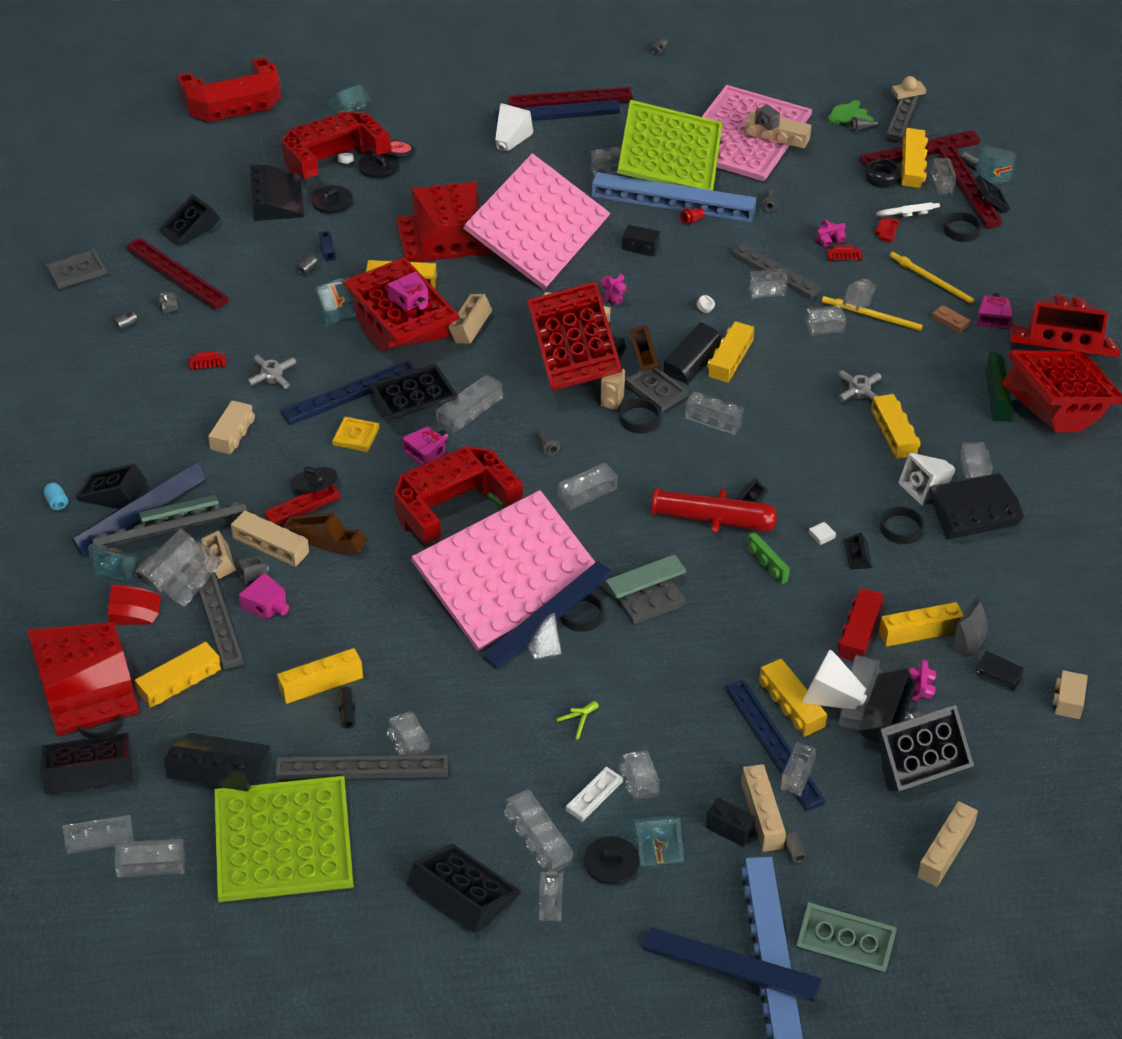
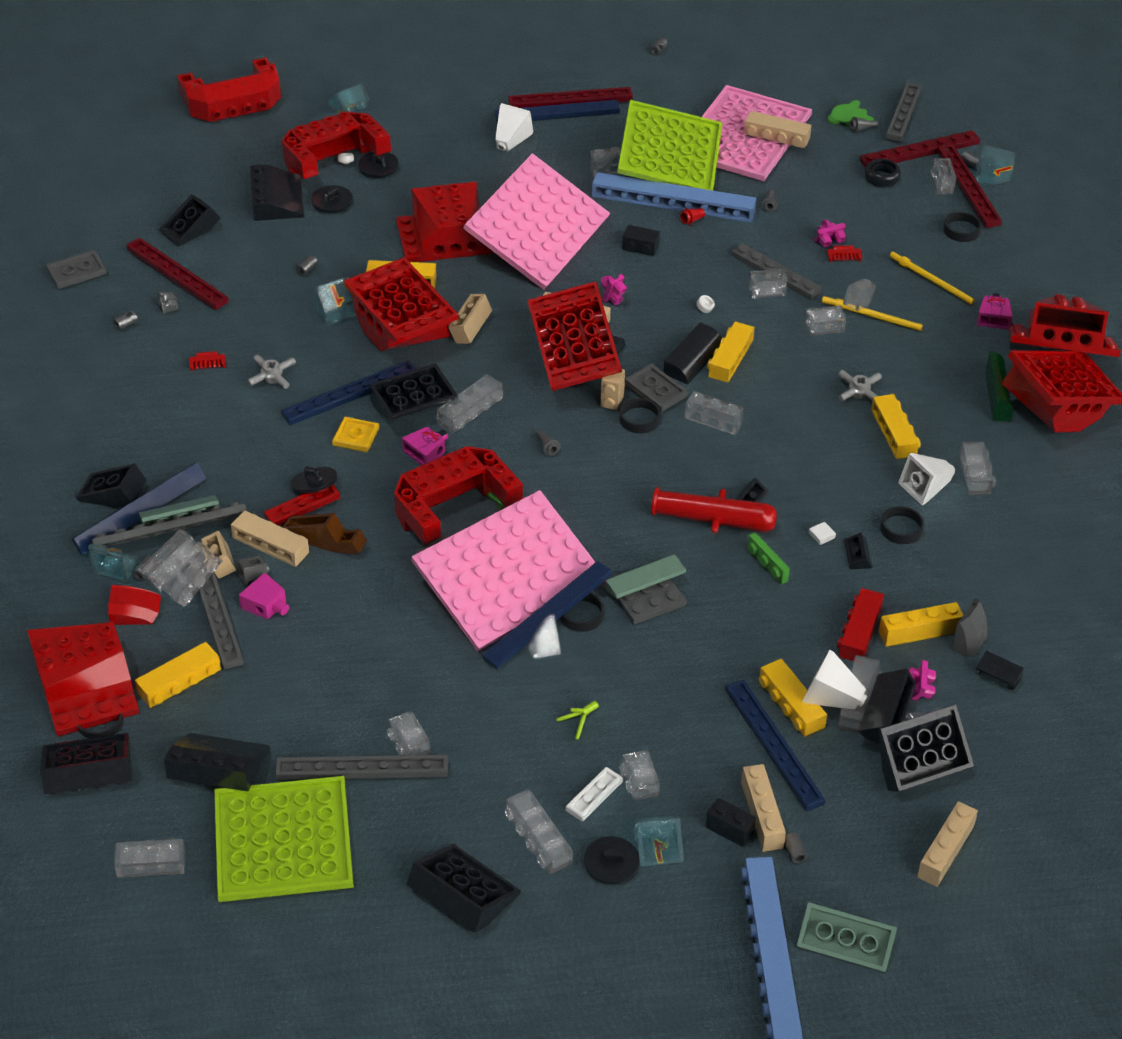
medium azure brick [44,483,68,510] -> none
clear brick [63,815,134,854] -> none
tan brick [208,401,255,455] -> none
yellow brick [277,648,363,704] -> none
dark blue piece [319,230,336,262] -> none
black pin [338,687,355,728] -> none
wheel [385,140,415,157] -> none
dark pink torso [387,271,428,310] -> none
clear brick [539,871,563,921] -> none
clear brick [558,463,618,510] -> none
reddish brown slope [629,325,659,372] -> none
dark blue tile [642,927,823,1002] -> none
dark grey brick [754,104,780,131] -> none
clear brick [780,742,817,796] -> none
red piece [874,217,900,243] -> none
white plate [876,202,940,217] -> none
tan tile [891,76,926,99] -> none
yellow brick [901,128,928,188] -> none
black slope [929,473,1024,540] -> none
nougat plate [932,305,971,334] -> none
black plate [975,175,1010,213] -> none
tan brick [1052,670,1088,719] -> none

